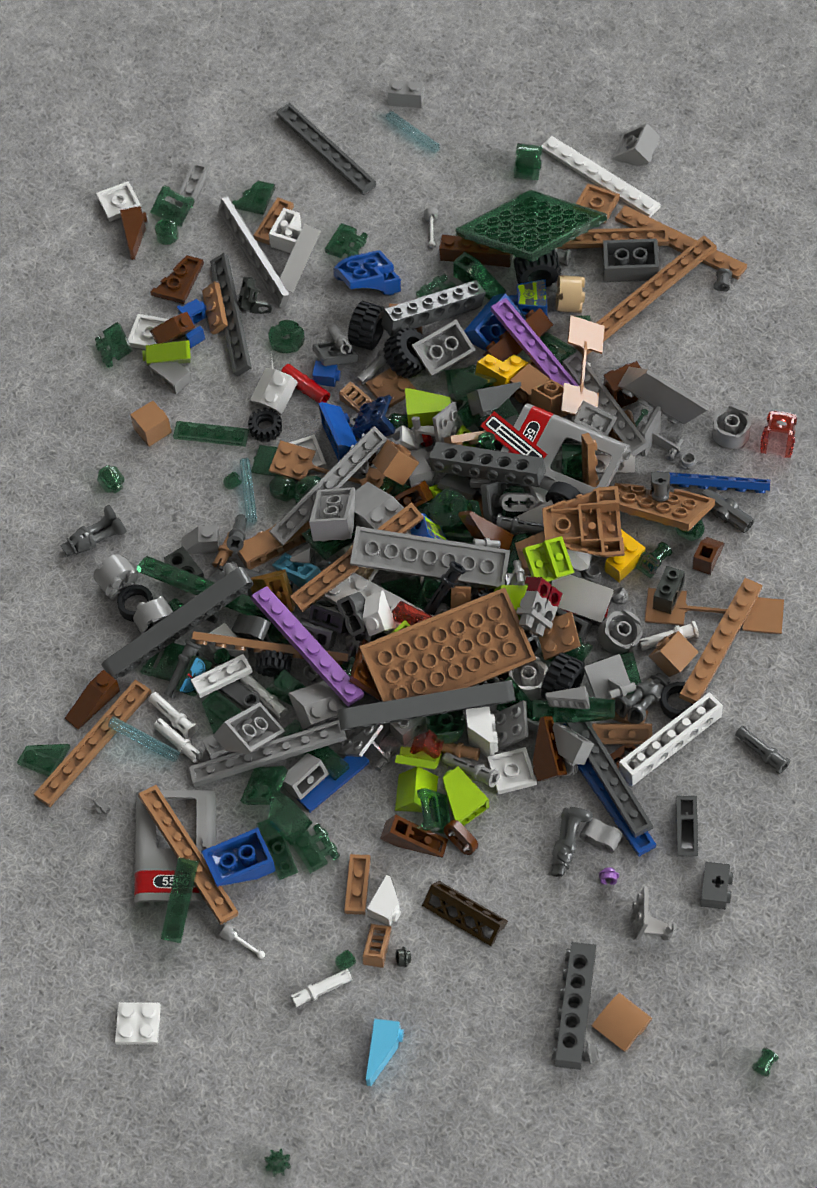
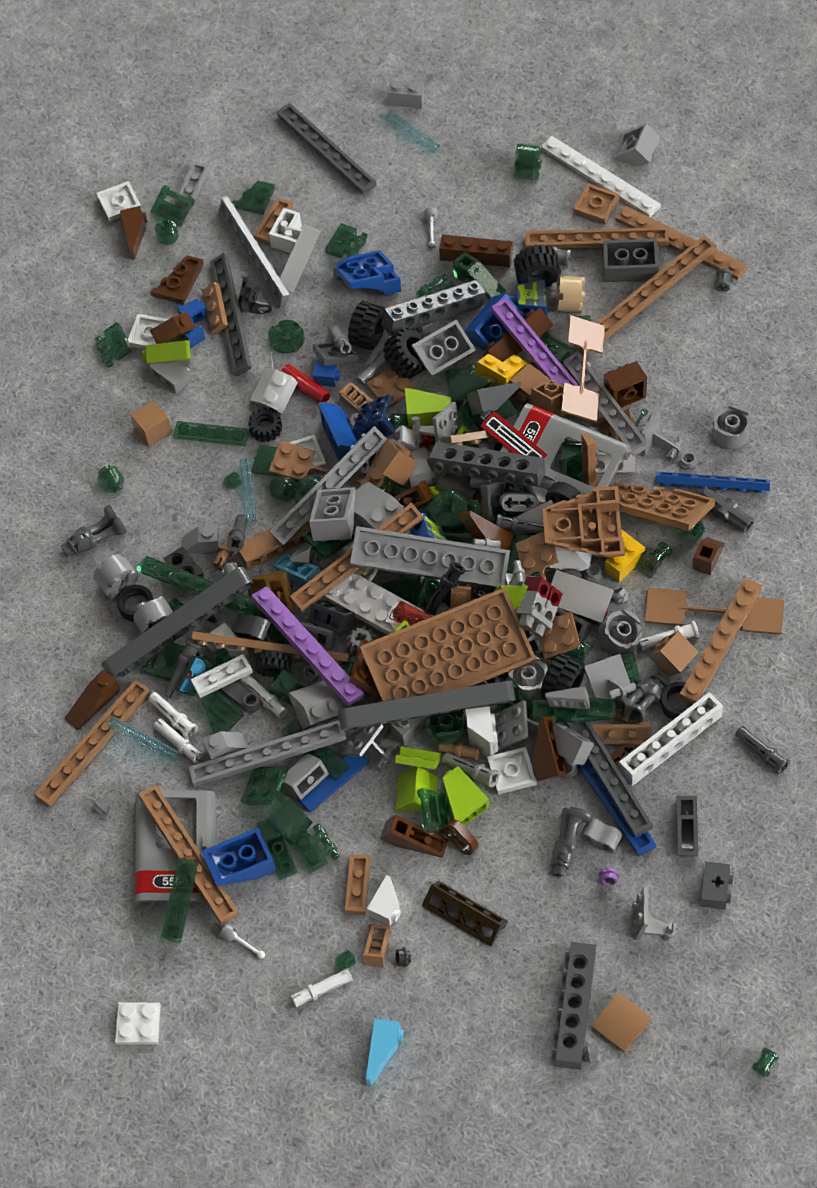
clear green wing [17,744,71,777] -> none
light grey slope [213,702,285,754] -> none
clear green gear [264,1149,291,1177] -> none
dark grey brick [337,592,367,636] -> none
white slope [363,591,396,636] -> none
clear red panel [410,730,444,759] -> none
clear green plate [455,190,608,261] -> none
clear green bush [478,432,496,451] -> none
lime slope [522,536,575,582] -> none
light grey bracket [571,400,617,436] -> none
light grey slope [618,367,709,425] -> none
dark grey piece [651,472,670,501] -> none
pearl dark grey brick [653,566,685,614] -> none
clear red piece [760,411,797,458] -> none

